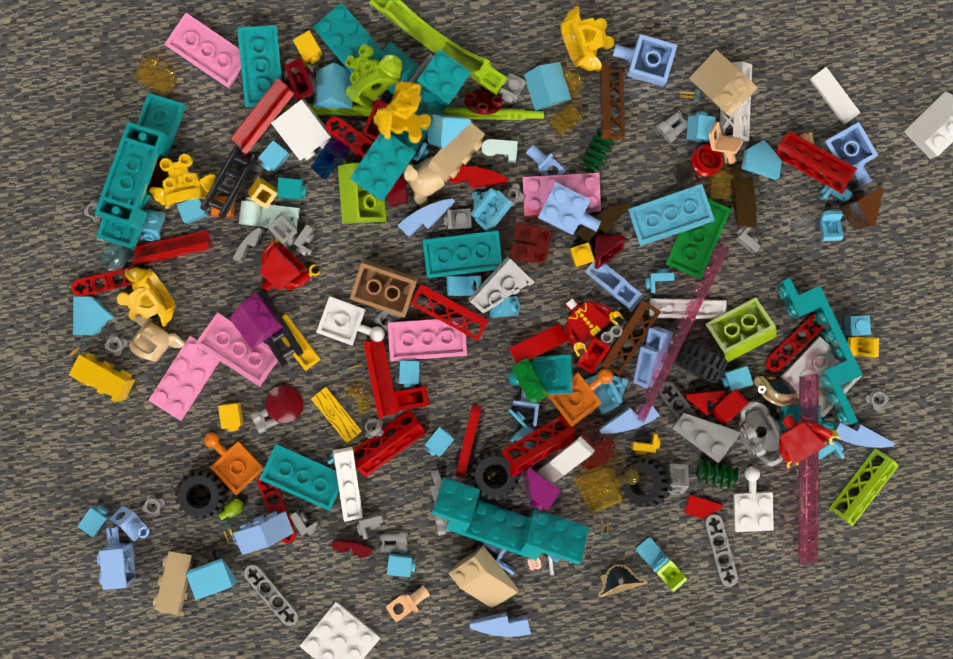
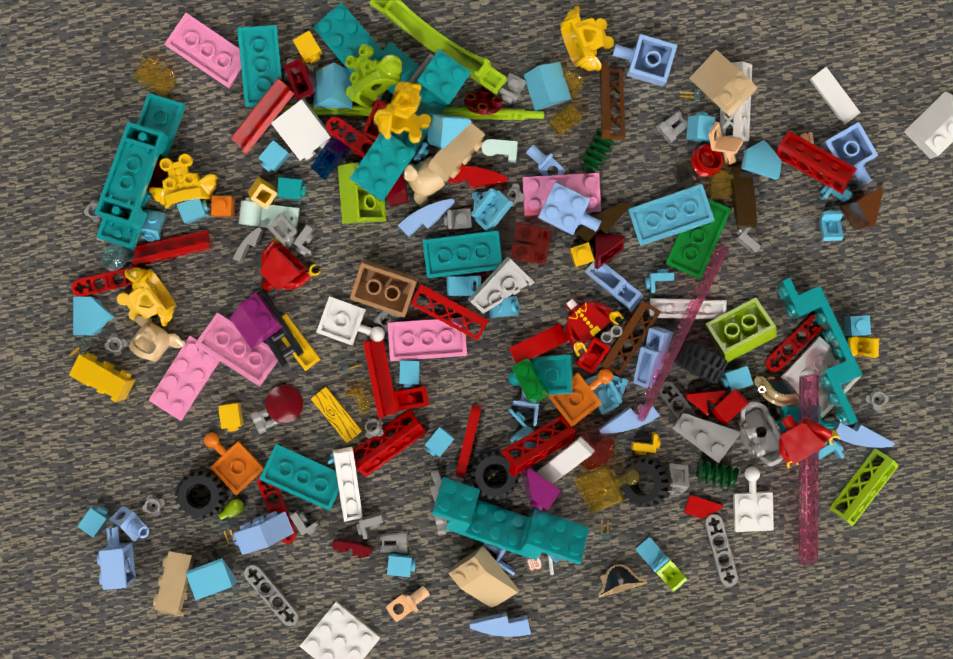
black bar [200,147,258,219] -> none

